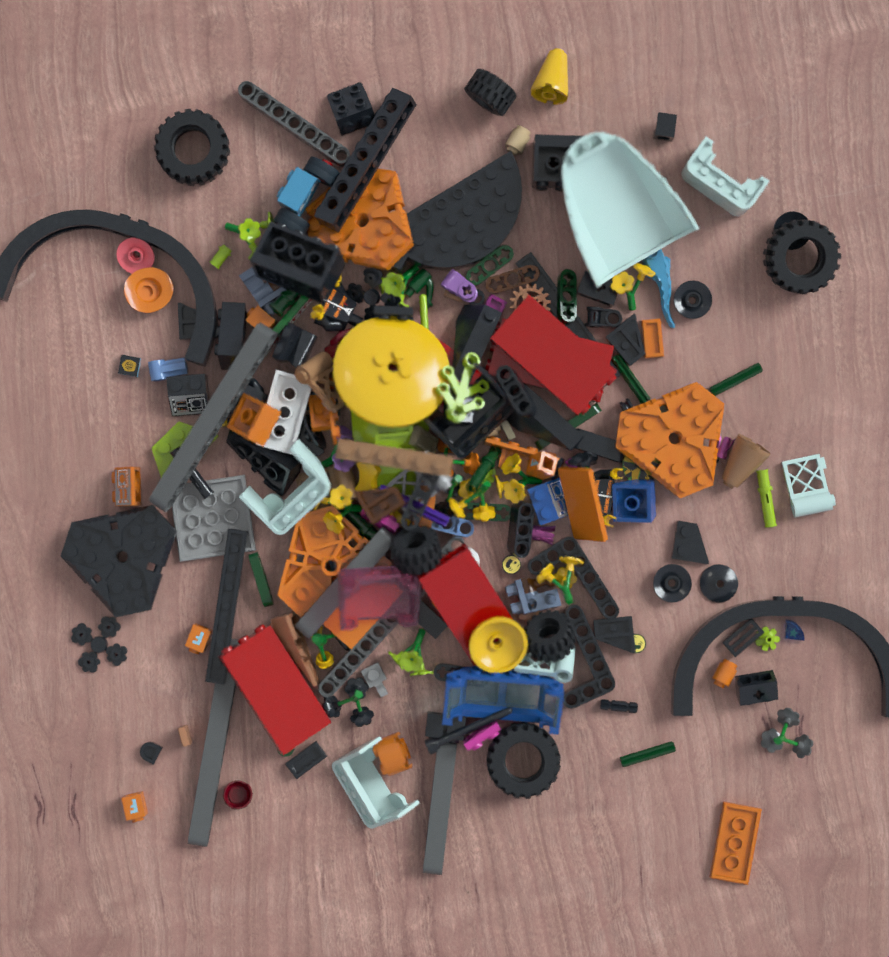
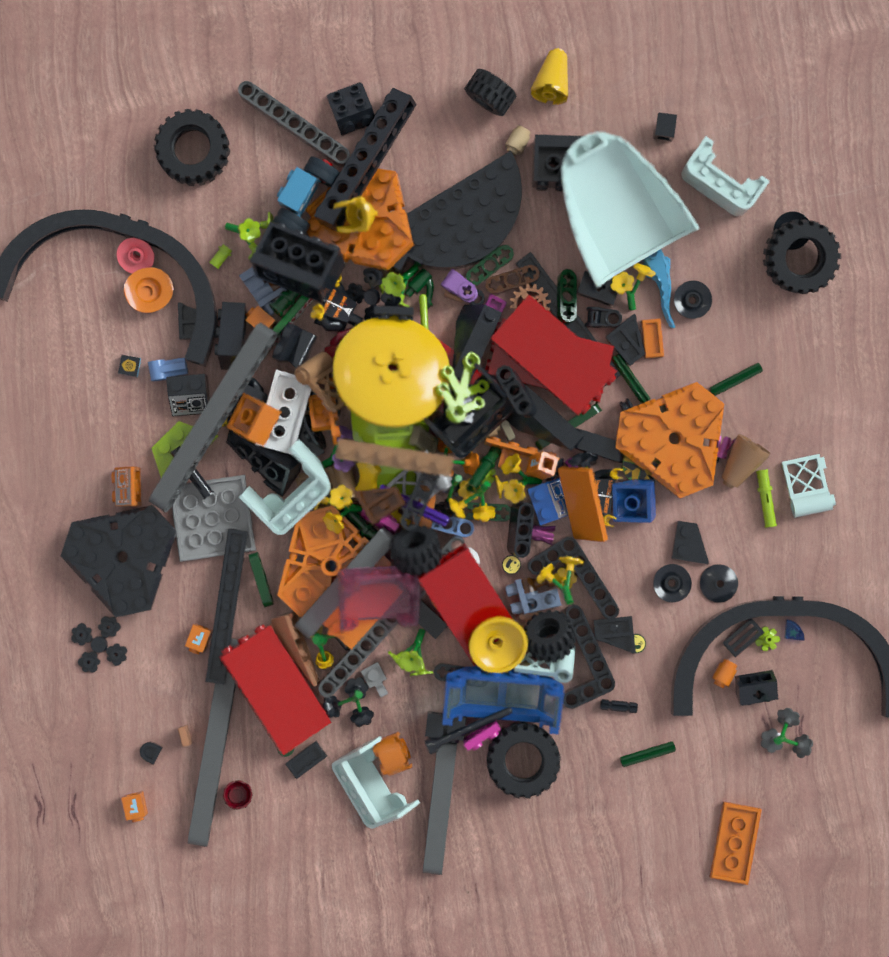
none -> orange tile [327,618,349,638]
none -> yellow helmet [334,196,378,233]

